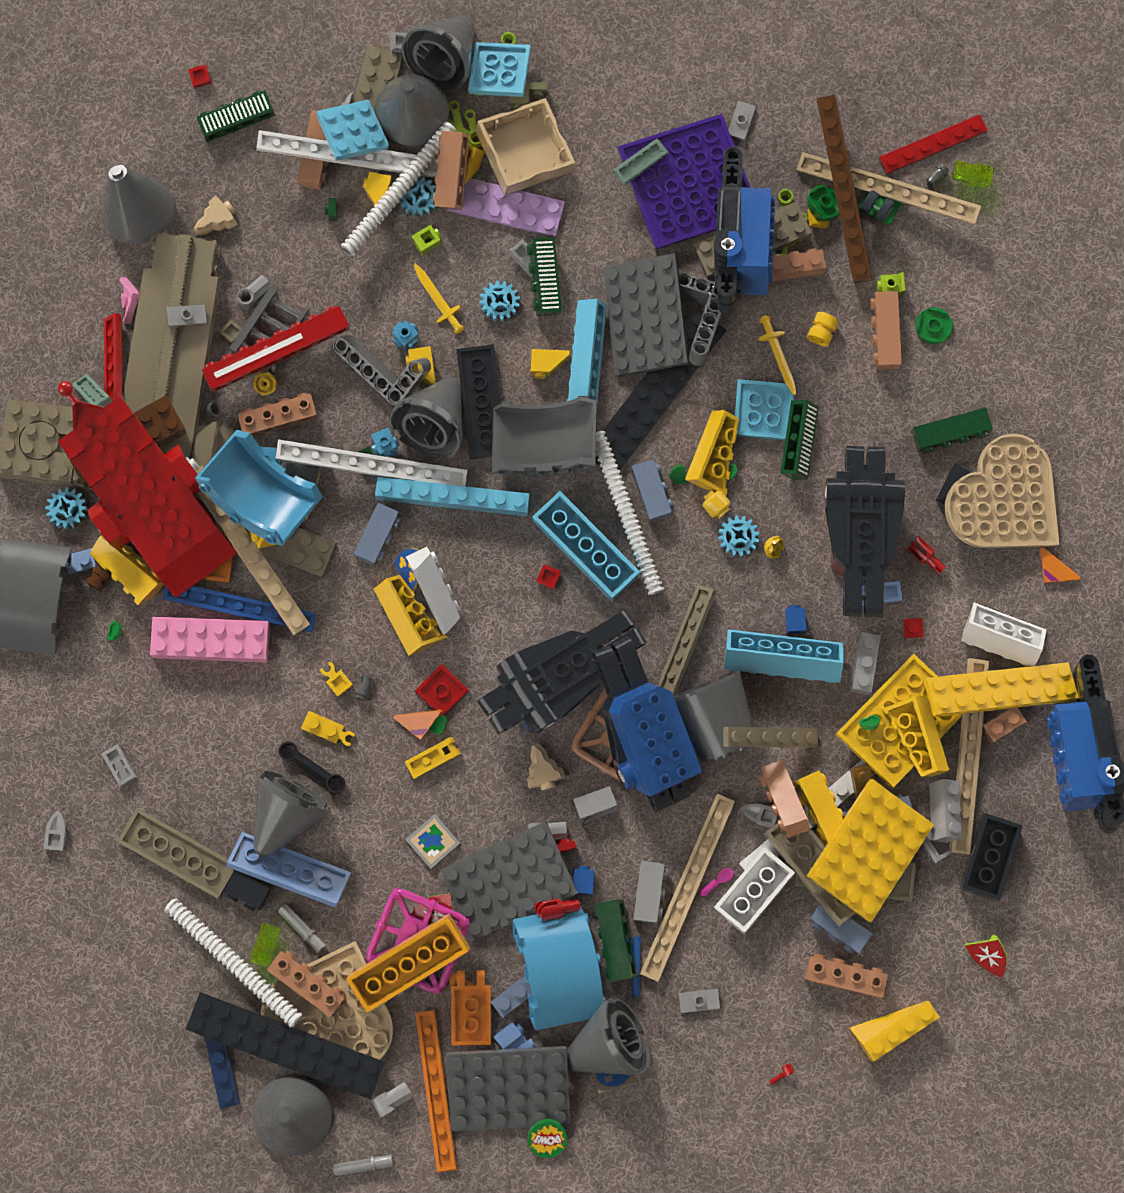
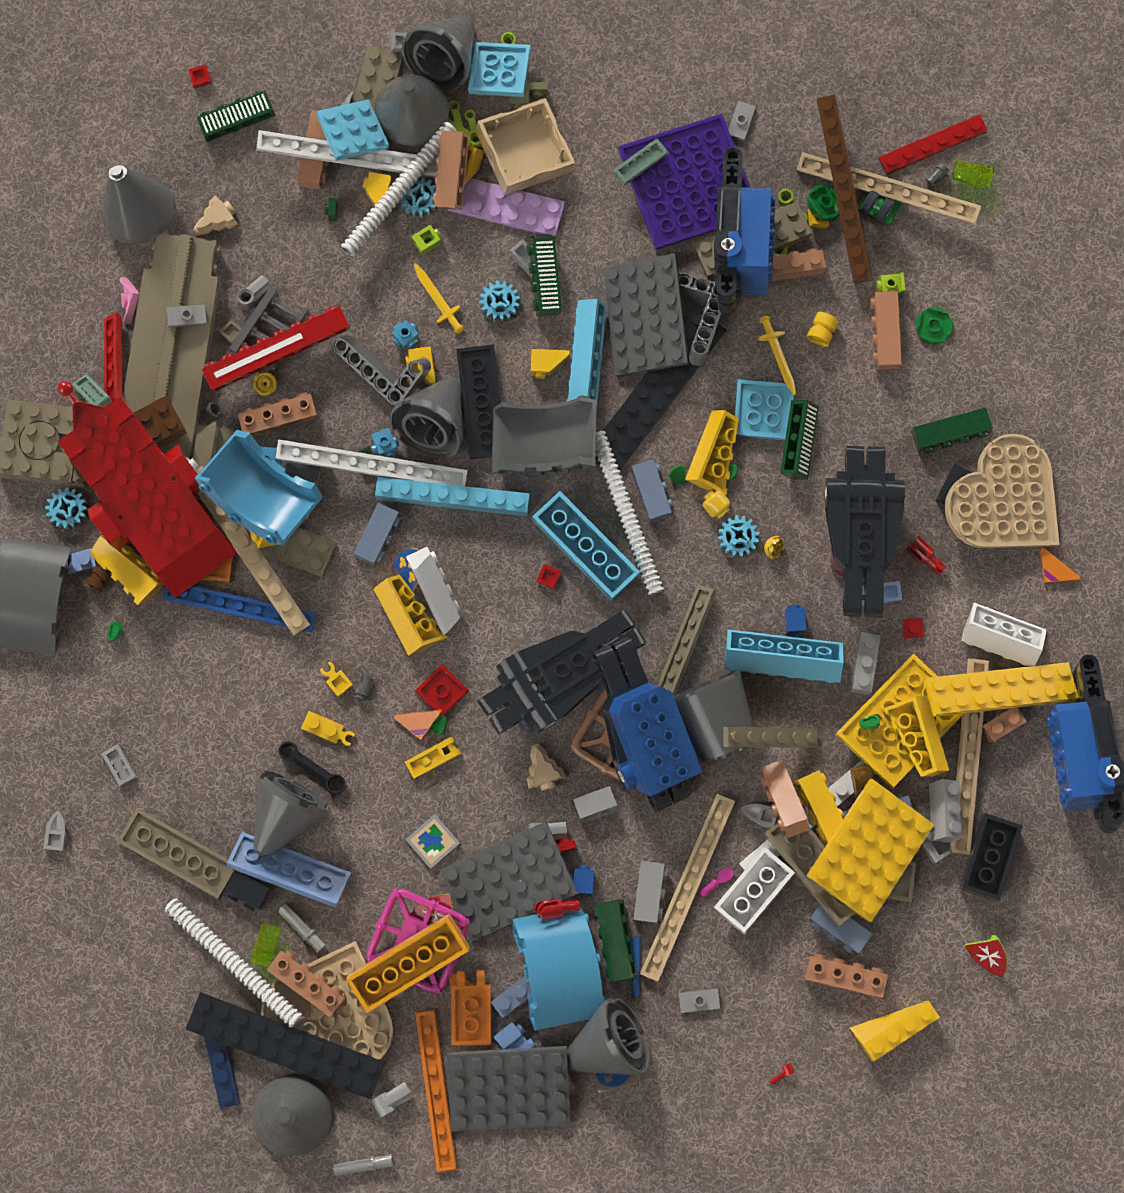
bright pink brick [150,617,271,663] -> none
tile [528,1119,567,1158] -> none

